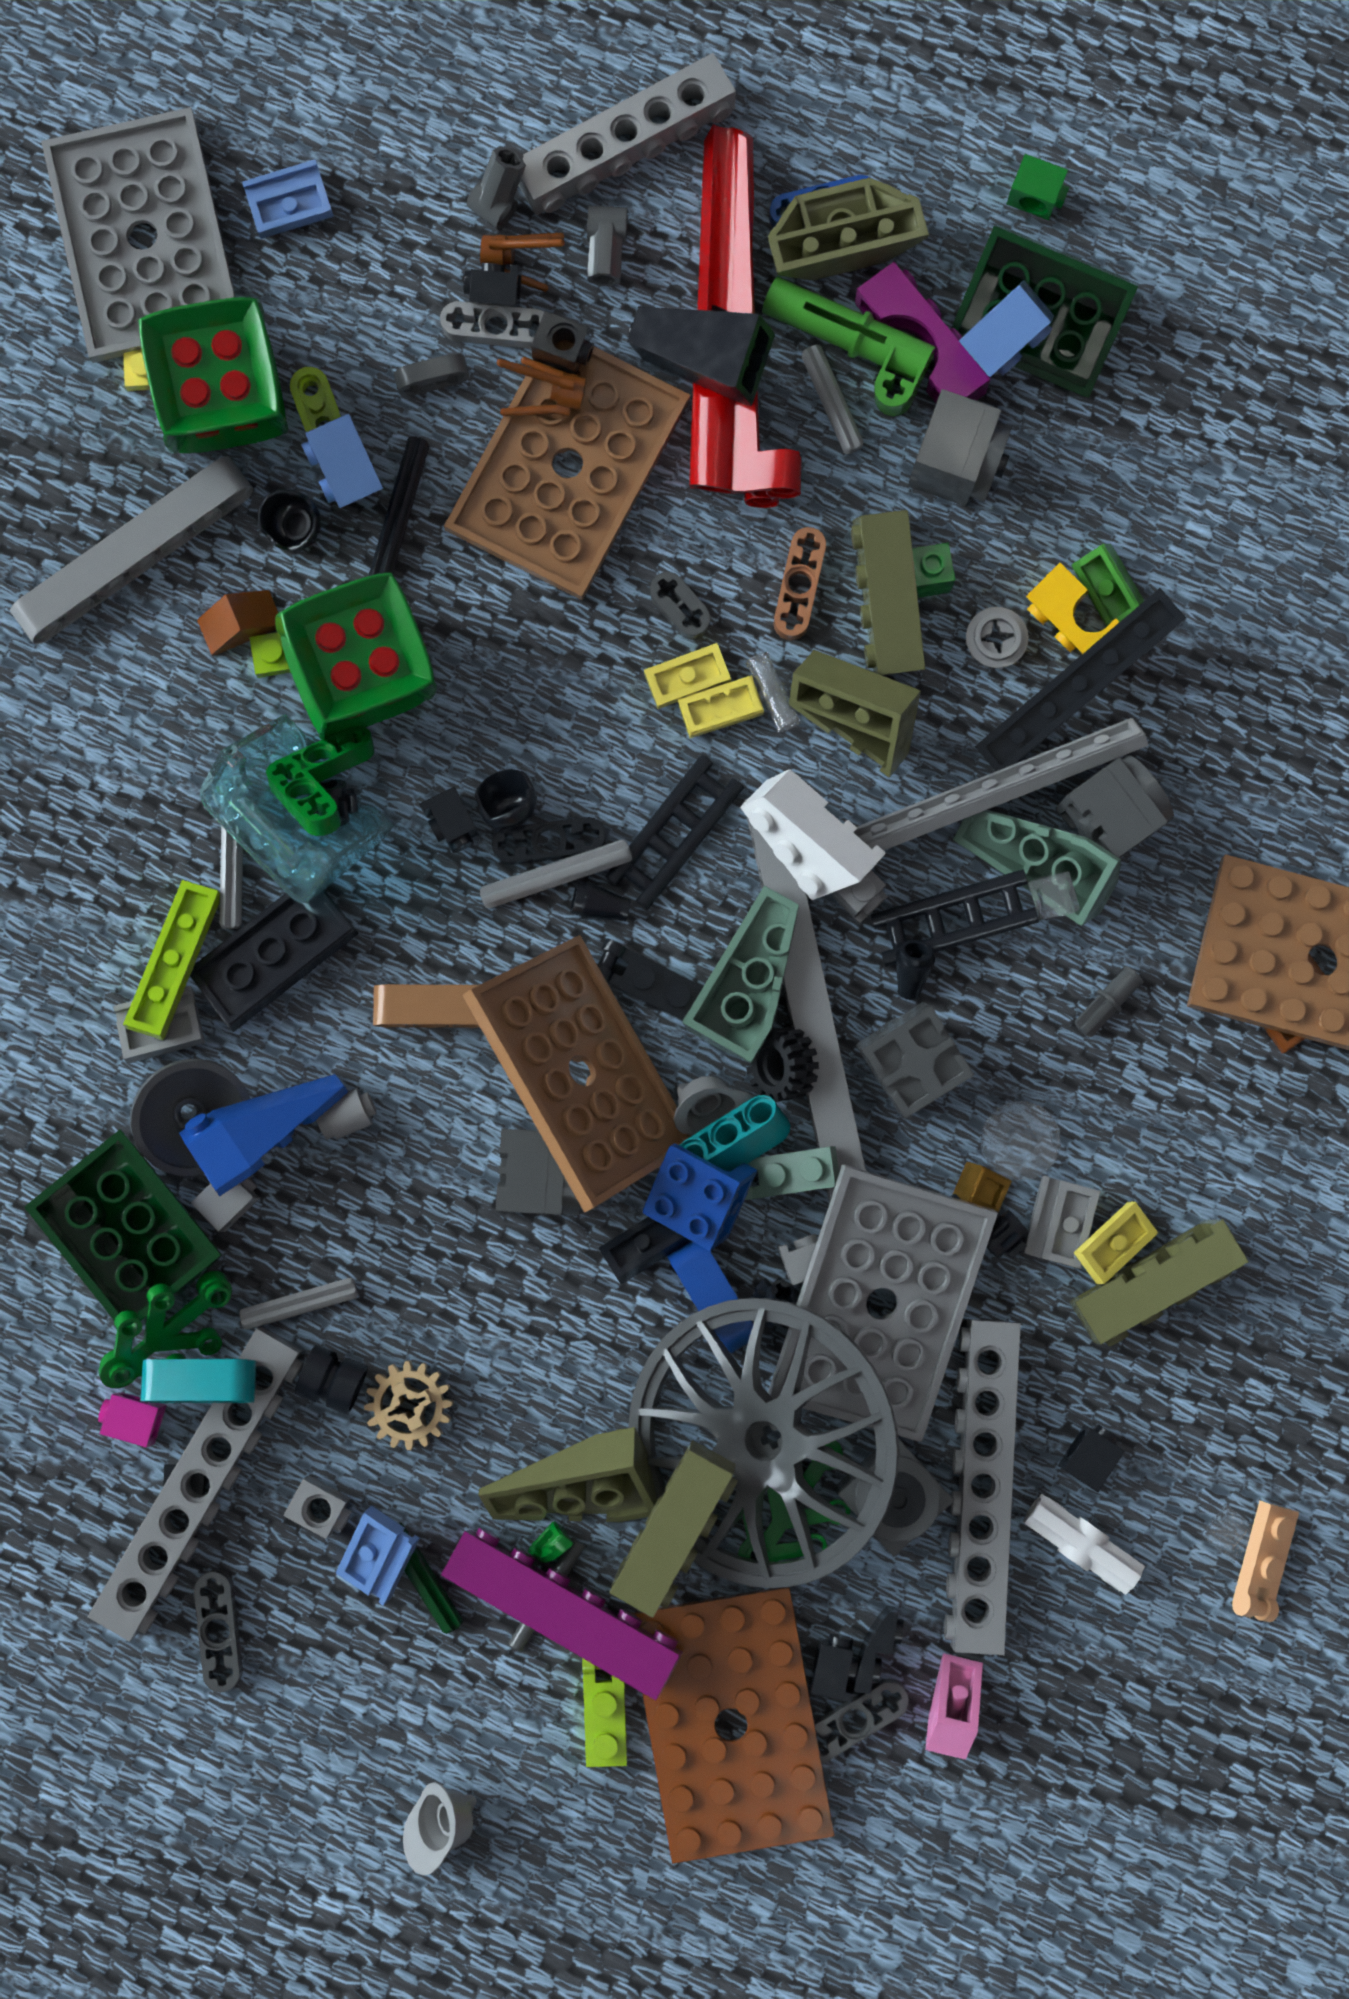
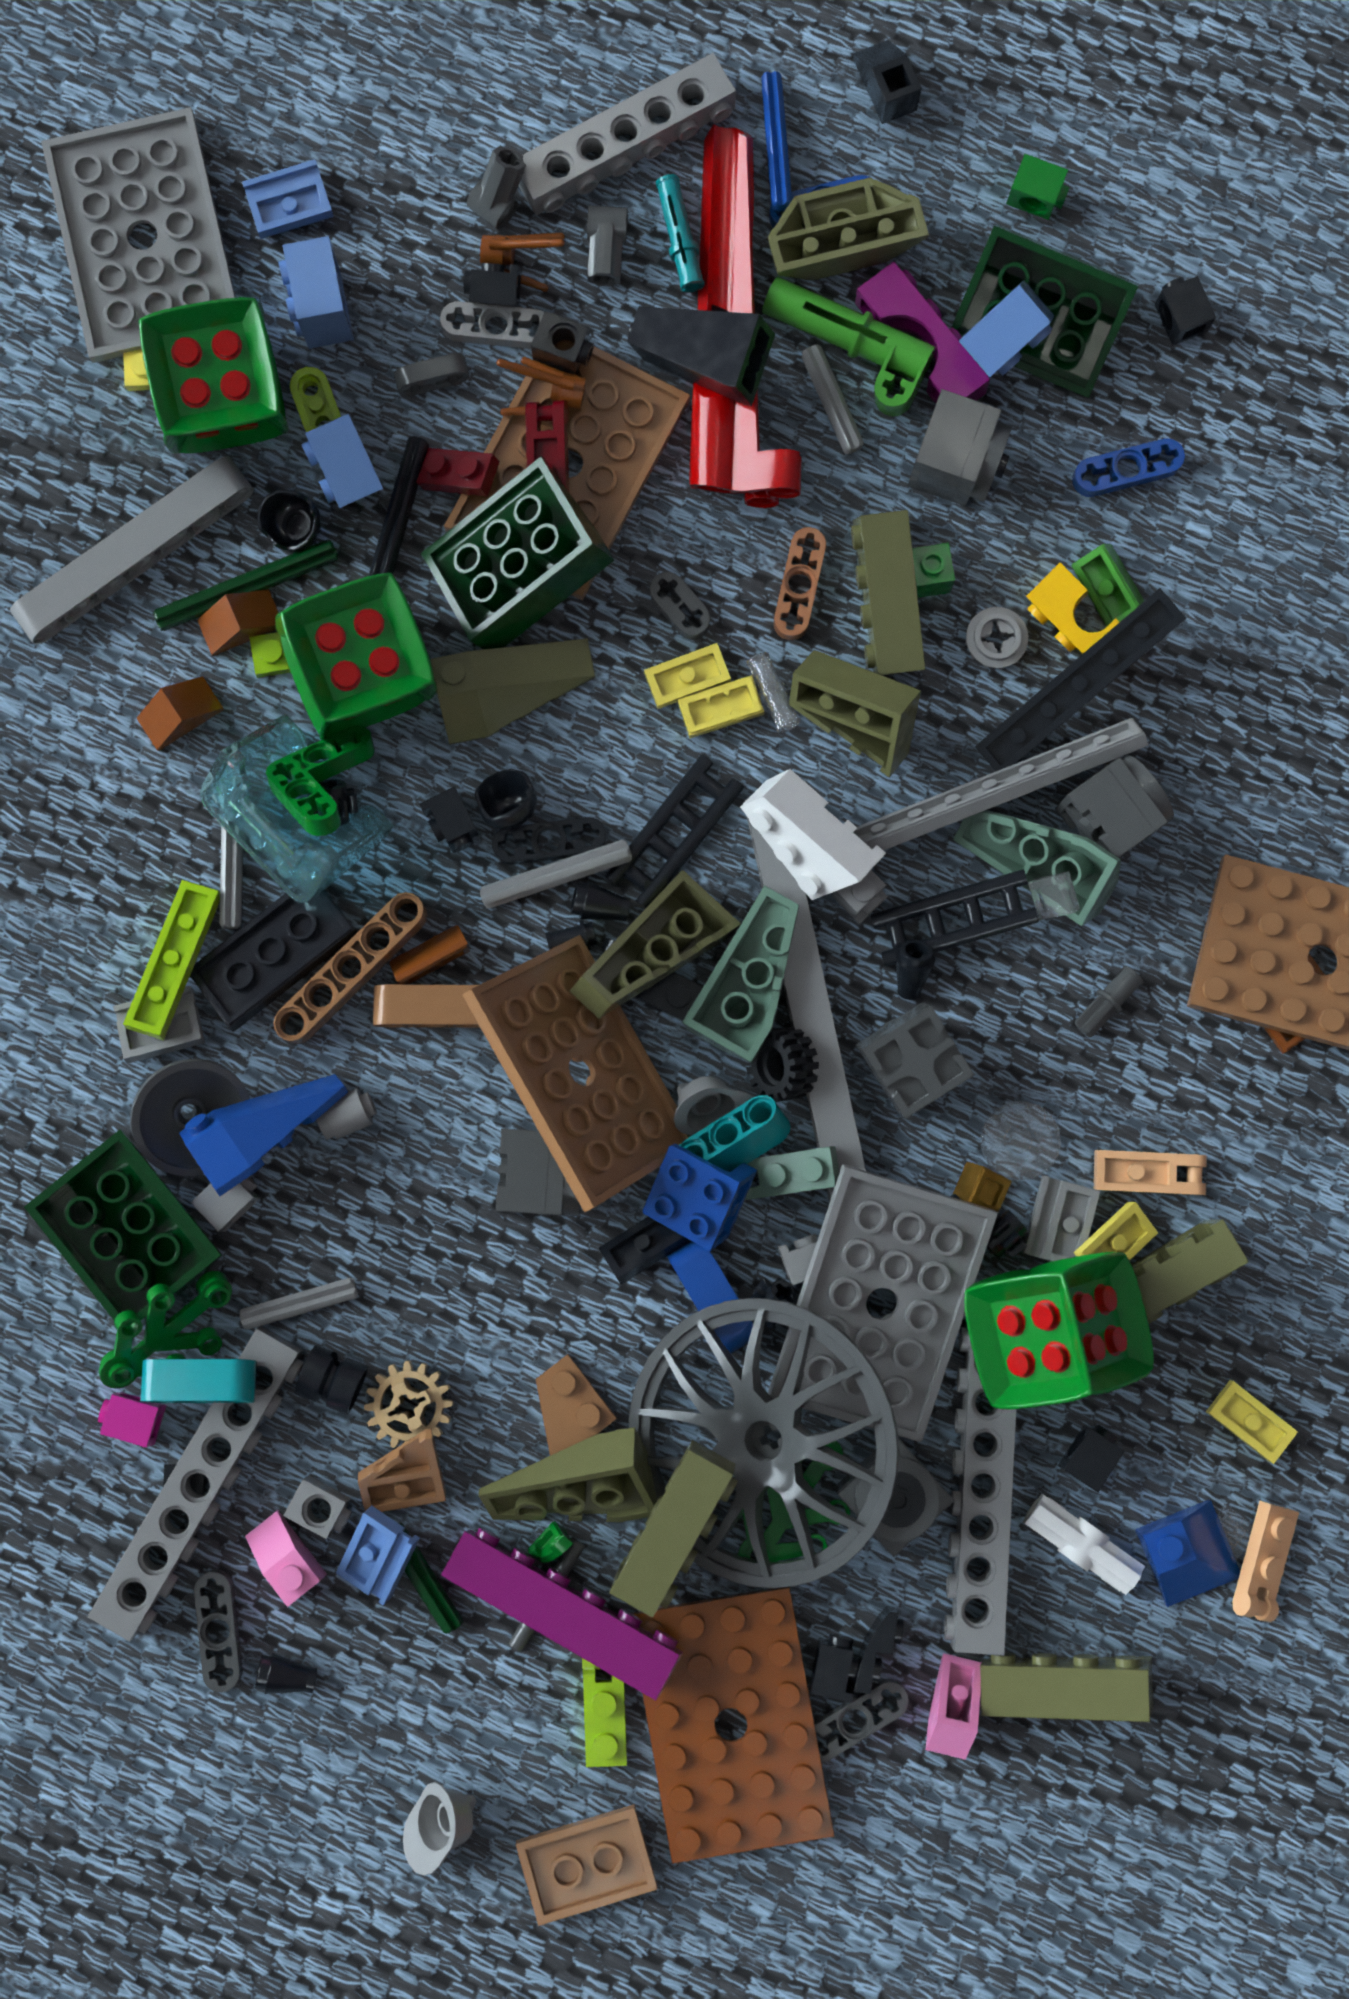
none -> dark orange slope [137,676,224,751]
none -> dark green axle [153,540,338,631]
none -> bright pink slope [245,1510,327,1607]
none -> black cone [255,1652,317,1694]
none -> medium nougat beam [273,892,427,1044]
none -> medium blue brick [279,236,354,349]
none -> medium nougat wing [358,1428,446,1512]
none -> dark orange slope [389,925,471,985]
none -> dark red plate [416,448,500,496]
none -> dark green slope [421,456,614,649]
none -> olive wedge [431,638,595,745]
none -> medium nougat plate [515,1804,658,1926]
none -> dark red plate [525,400,569,492]
none -> medium nougat wing [536,1354,617,1456]
none -> black pin [546,920,598,951]
none -> olive wedge [570,870,741,1018]
none -> teal pin [655,174,705,293]
none -> blue axle [761,71,792,213]
none -> black slope [852,40,922,124]
none -> green piece [964,1252,1154,1410]
none -> olive wedge [980,1652,1154,1722]
none -> blue beam [1072,438,1185,497]
none -> light nougat plate [1093,1150,1207,1195]
none -> blue slope [1135,1499,1240,1607]
none -> black brick [1154,276,1216,346]
none -> light yellow plate [1206,1380,1298,1464]

